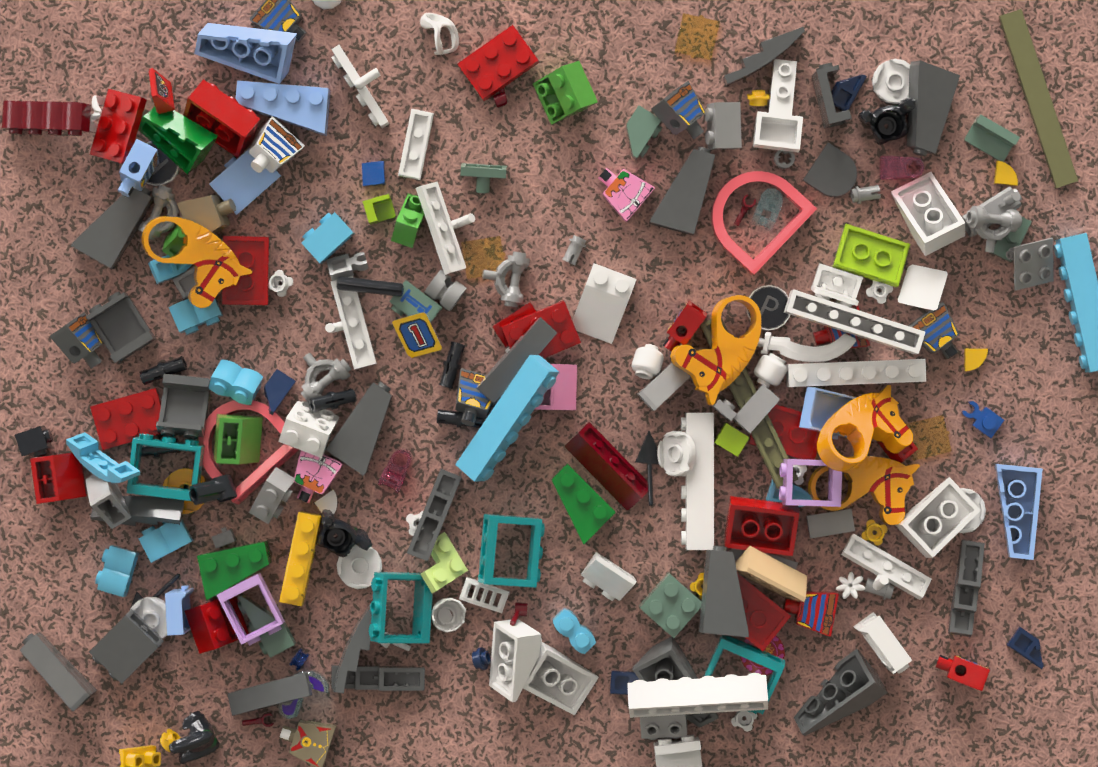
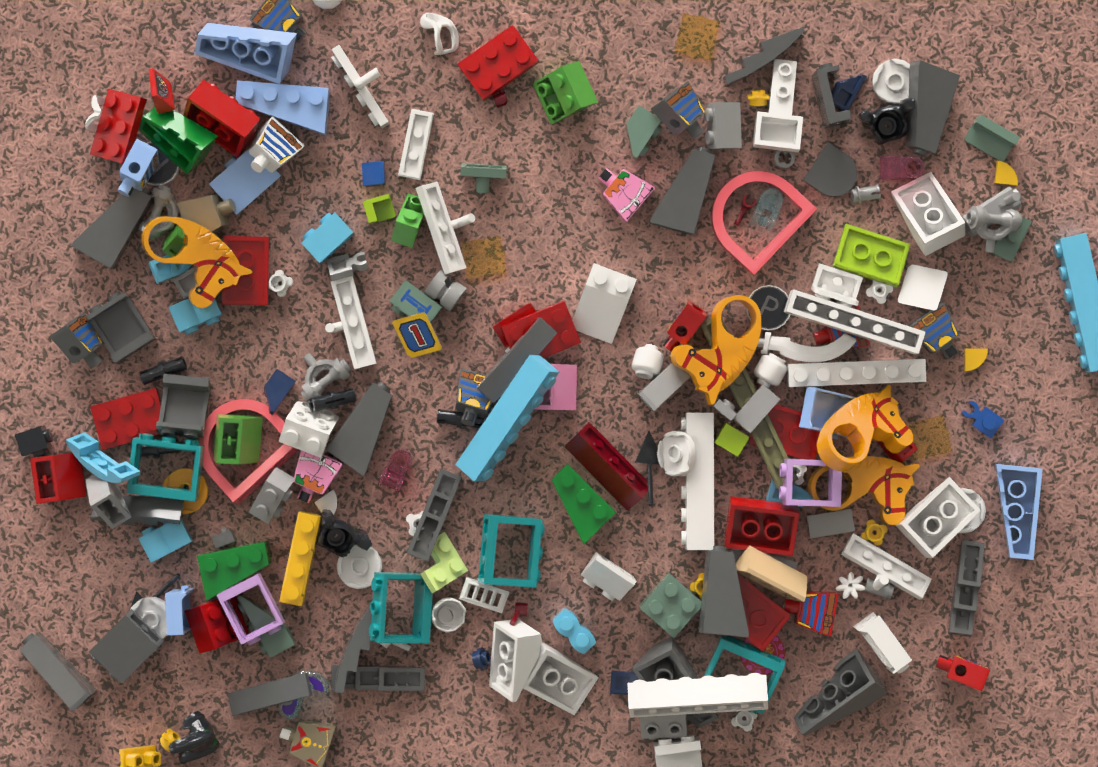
dark red brick [2,101,91,136] -> none
medium azure brick [95,545,139,597] -> none
black piece [189,474,237,505] -> none
medium azure brick [209,360,263,405] -> none
dark red hand [242,713,274,727] -> none
clear blue bush [289,648,310,671] -> none
black axle [337,276,404,297] -> none
black pin [439,341,465,389] -> none
light grey piece [482,251,530,308] -> none
light grey pin [562,235,586,265] -> none
olive tile [999,9,1078,189] -> none
light grey hinge [1006,238,1054,291] -> none
dark blue tile [1006,626,1044,669] -> none

